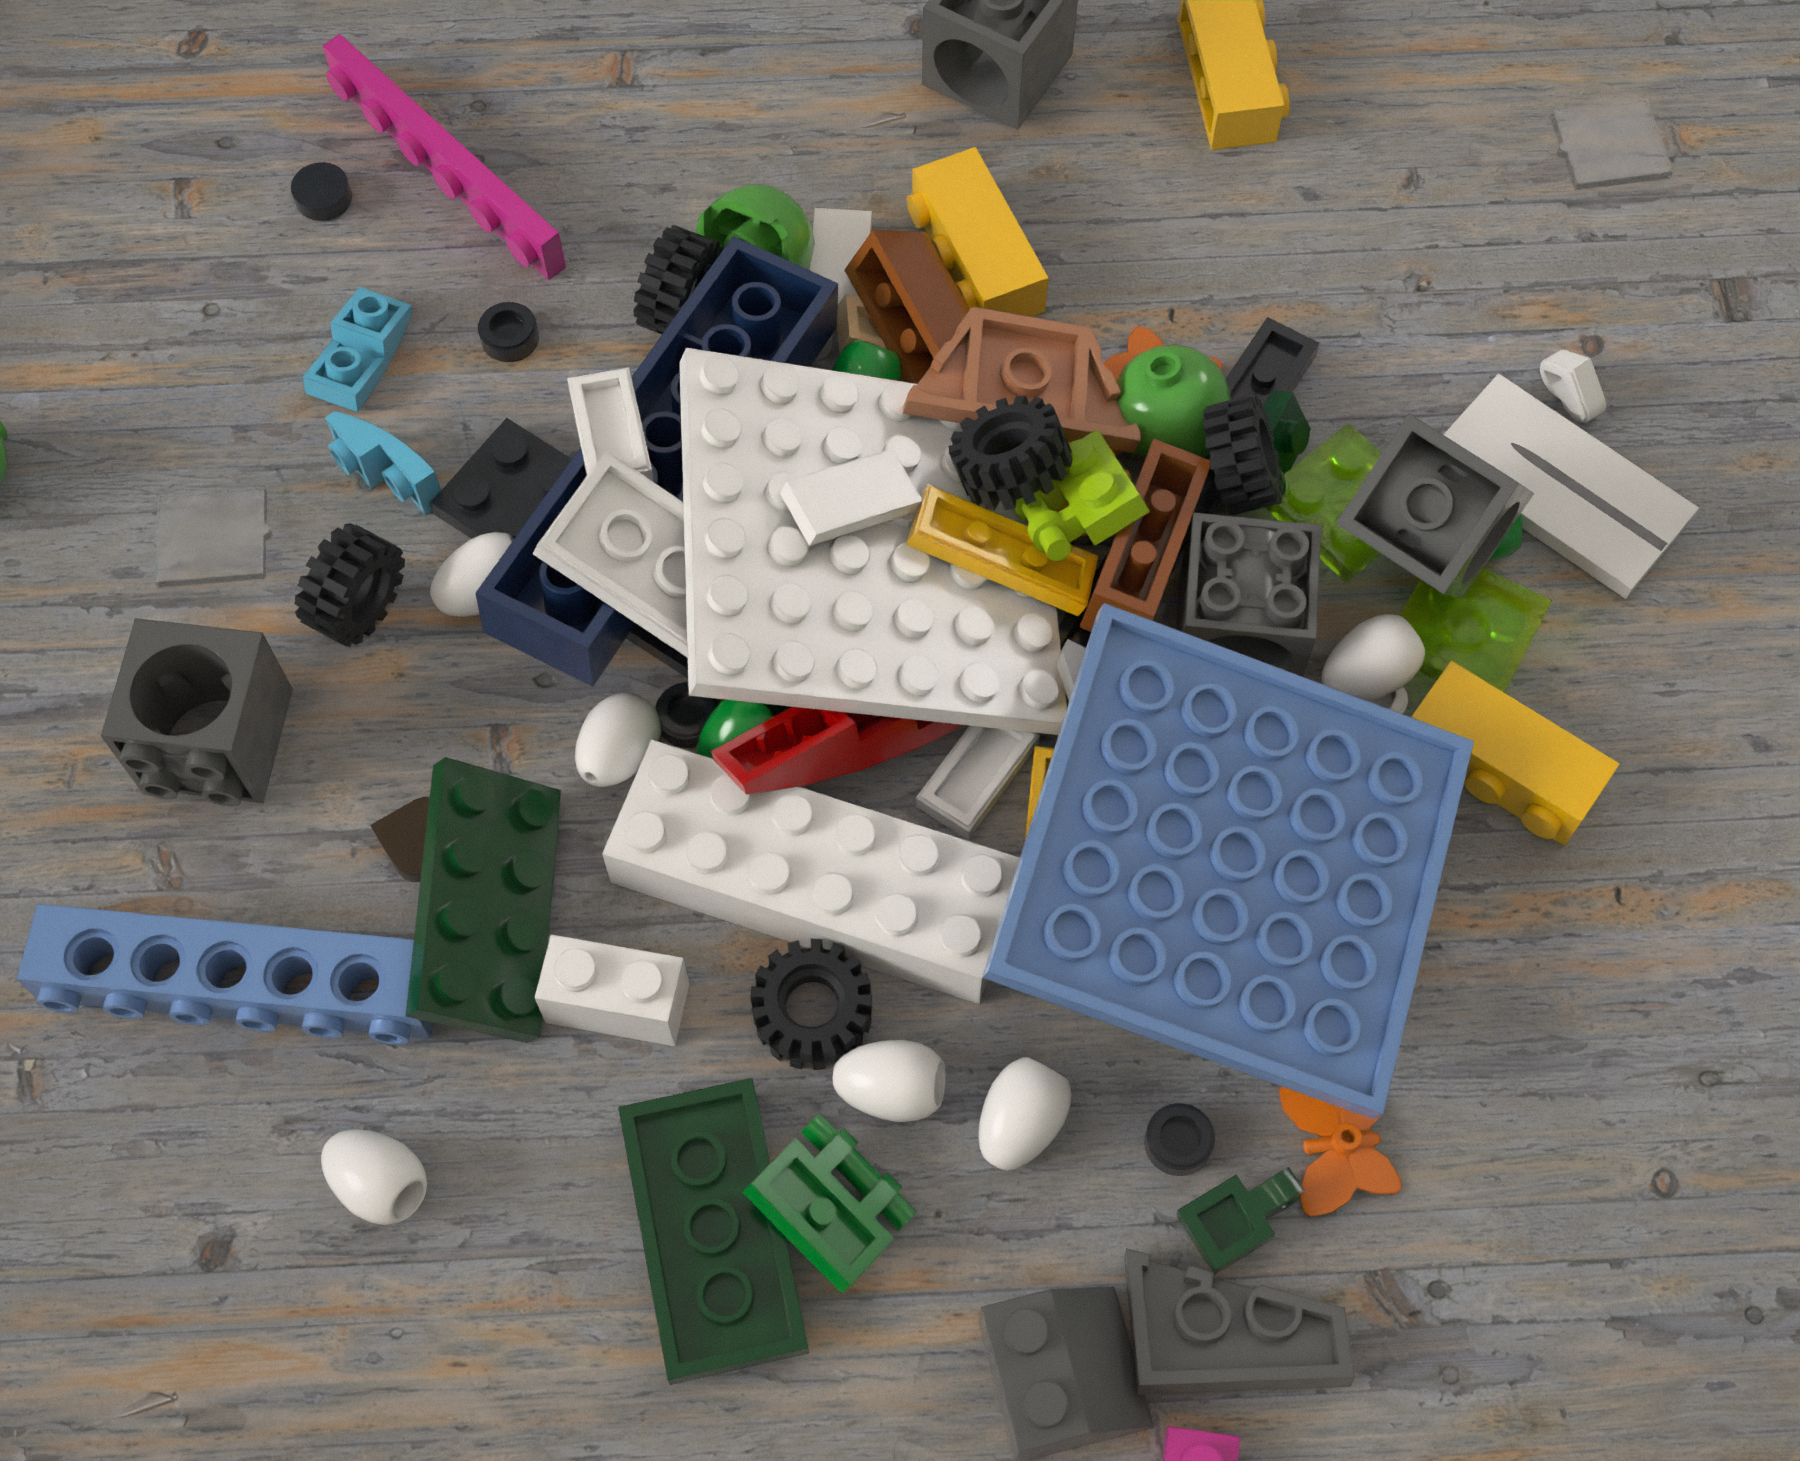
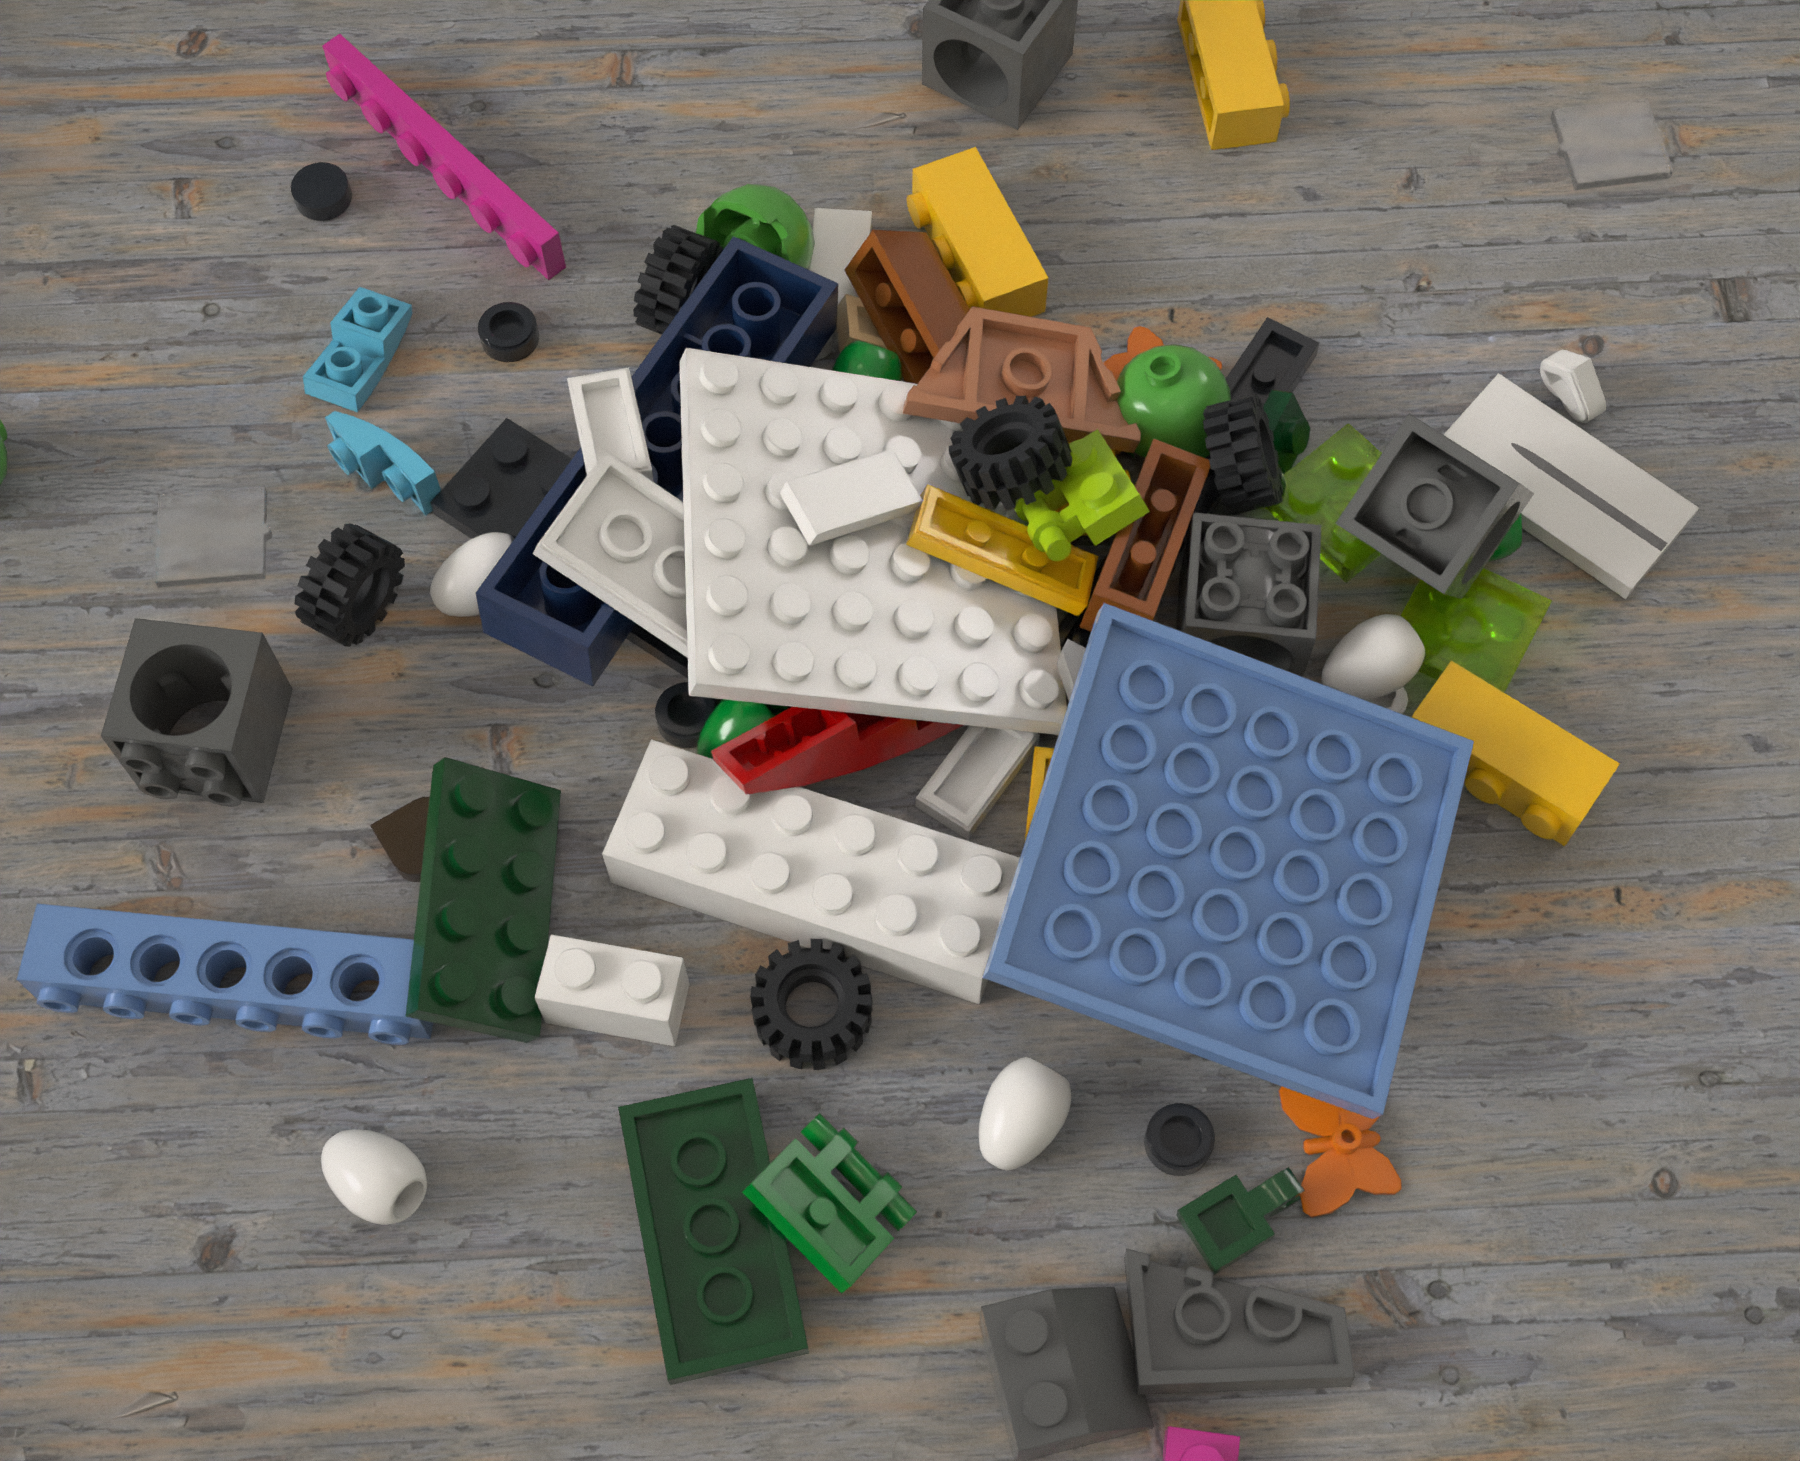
white animal [575,693,661,787] -> none
white animal [833,1040,946,1122] -> none

